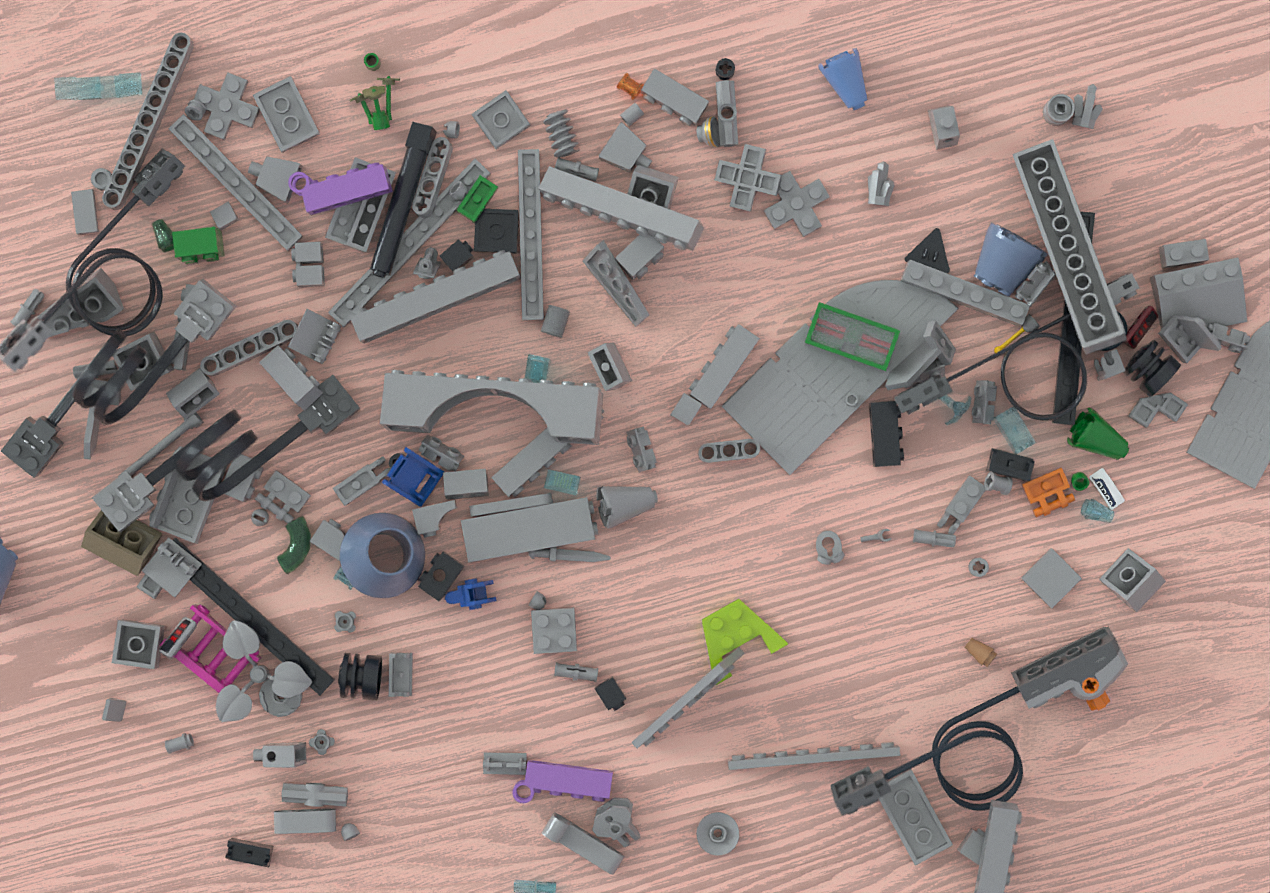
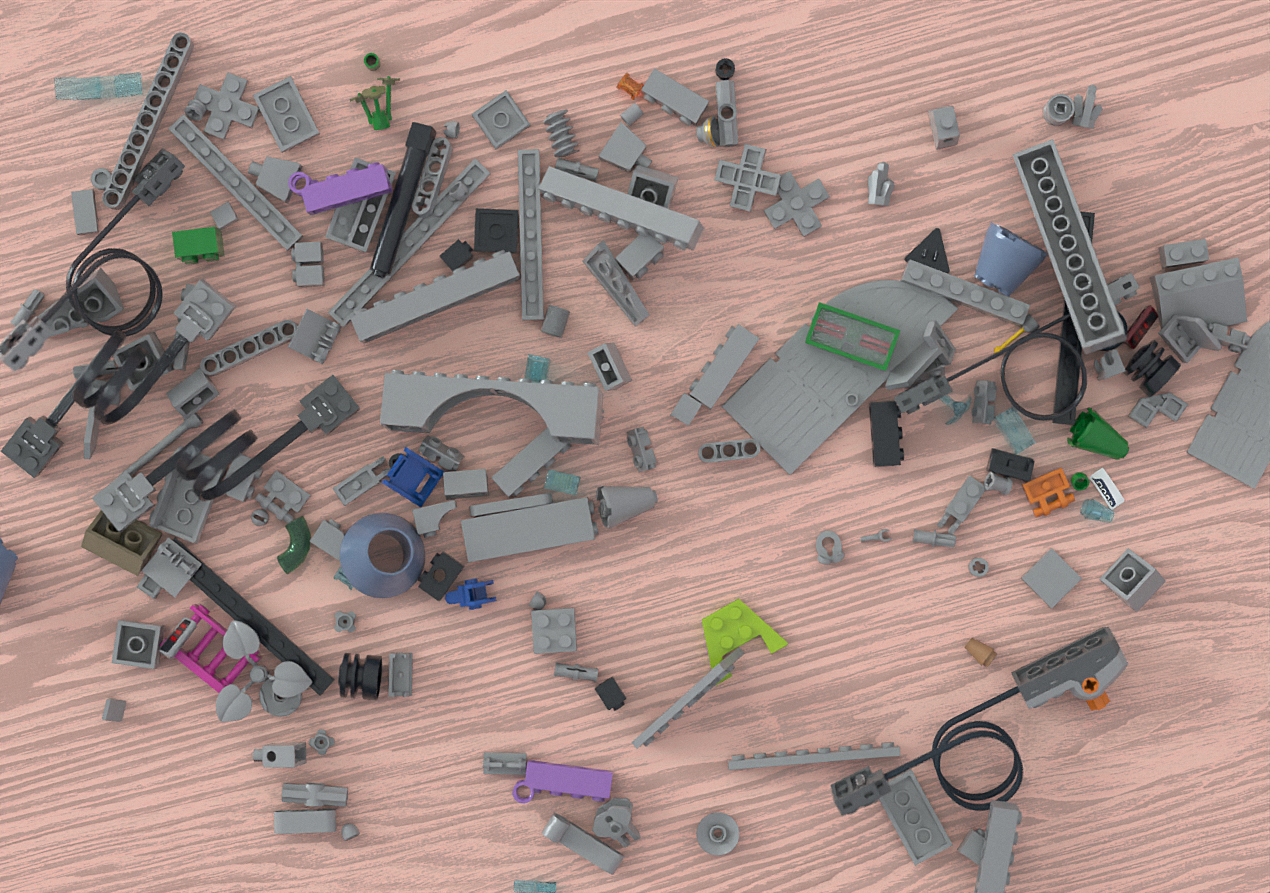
clear green cone [152,219,174,252] -> none
light grey pin [165,733,194,754] -> none
black hinge [225,838,274,867] -> none
light grey brick [259,345,323,411] -> none
light grey hinge [413,247,441,279] -> none
green plate [457,175,498,223] -> none
light grey sword [528,547,611,562] -> none
medium blue cone [818,48,868,110] -> none
light grey hinge [1015,261,1056,307] -> none

